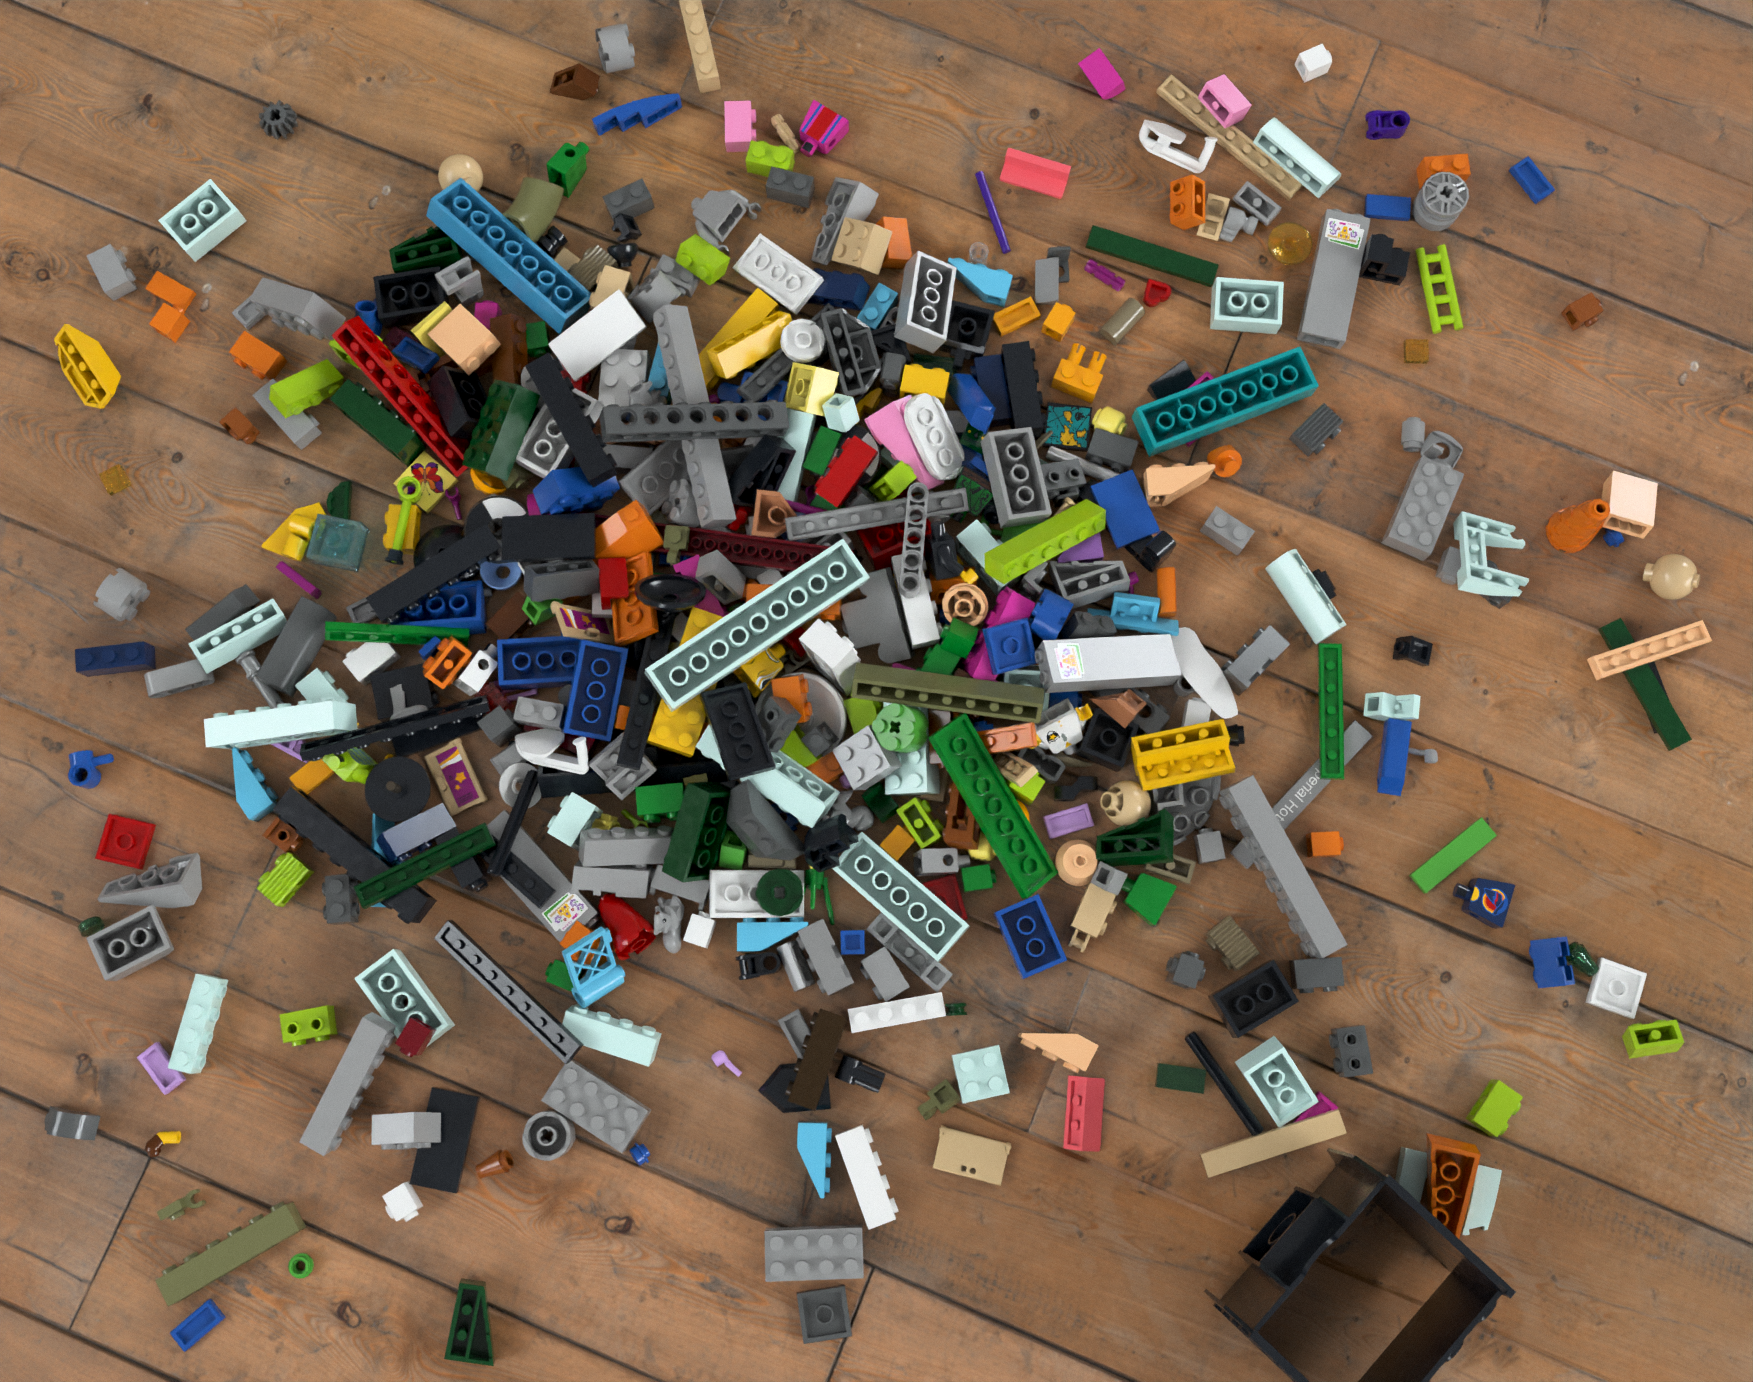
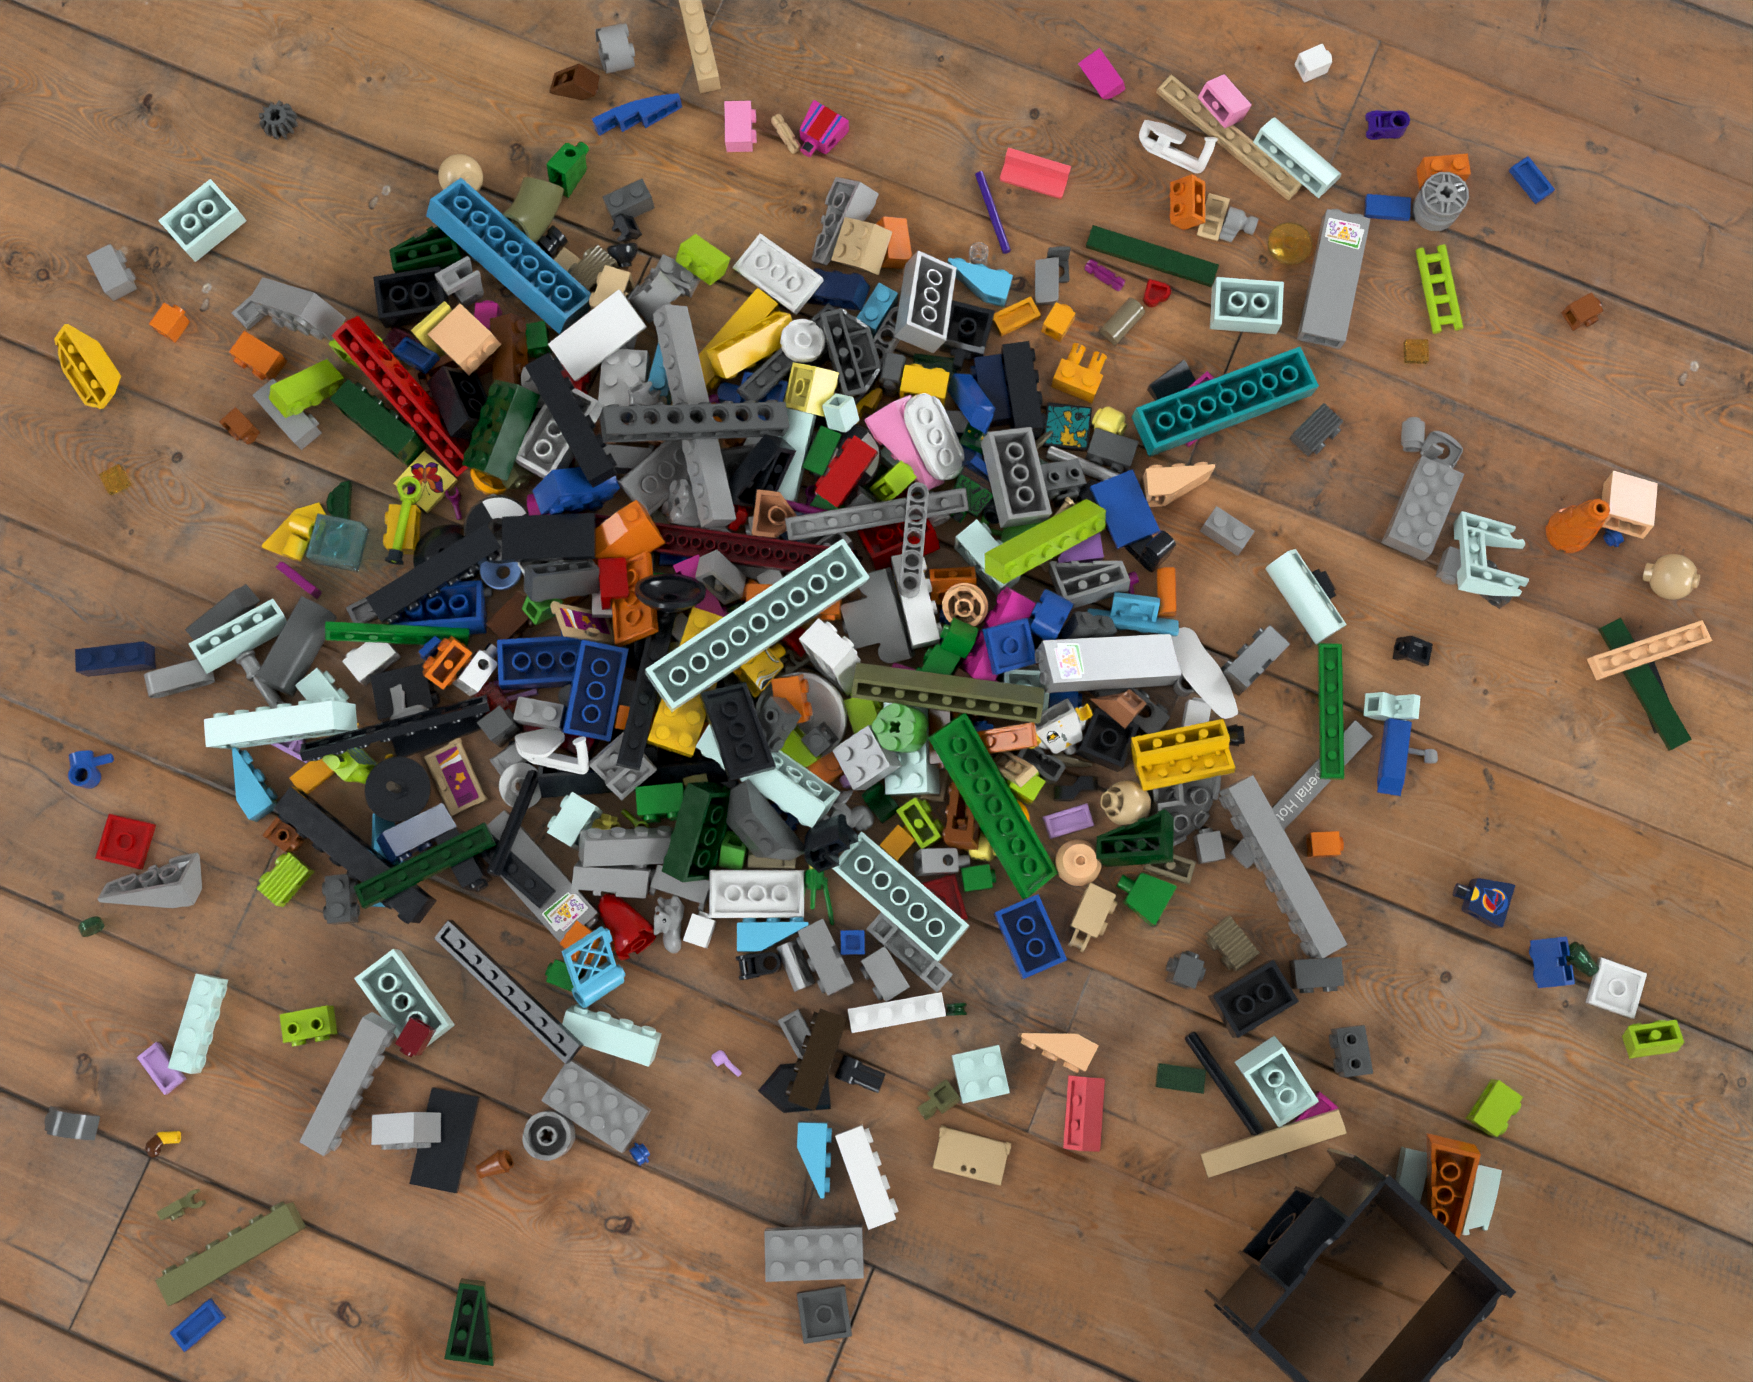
light grey brick [86,905,174,981] -> none
light grey brick [93,568,151,621] -> none
orange tile [145,271,196,311] -> none
bright green plate [288,1253,314,1279] -> none
blue piece [355,298,383,336] -> none
white brick [382,1181,423,1222] -> none
olive plate [663,525,690,566] -> none
light grey torso [691,189,761,255] -> none
lime brick [745,140,795,177] -> none
dark green plate [755,869,803,917] -> none
dark grey brick [766,166,815,208] -> none
black tile [871,324,911,364] -> none
black torso [924,522,979,584] -> none
light grey bracket [1018,562,1048,601] -> none
light grey plate [1090,861,1128,895] -> none
orange piece [1207,445,1242,478] -> none
light grey brick [1233,181,1282,227] -> none
black brick [1359,234,1410,286] -> none
bright green tile [1409,817,1497,894] -> none

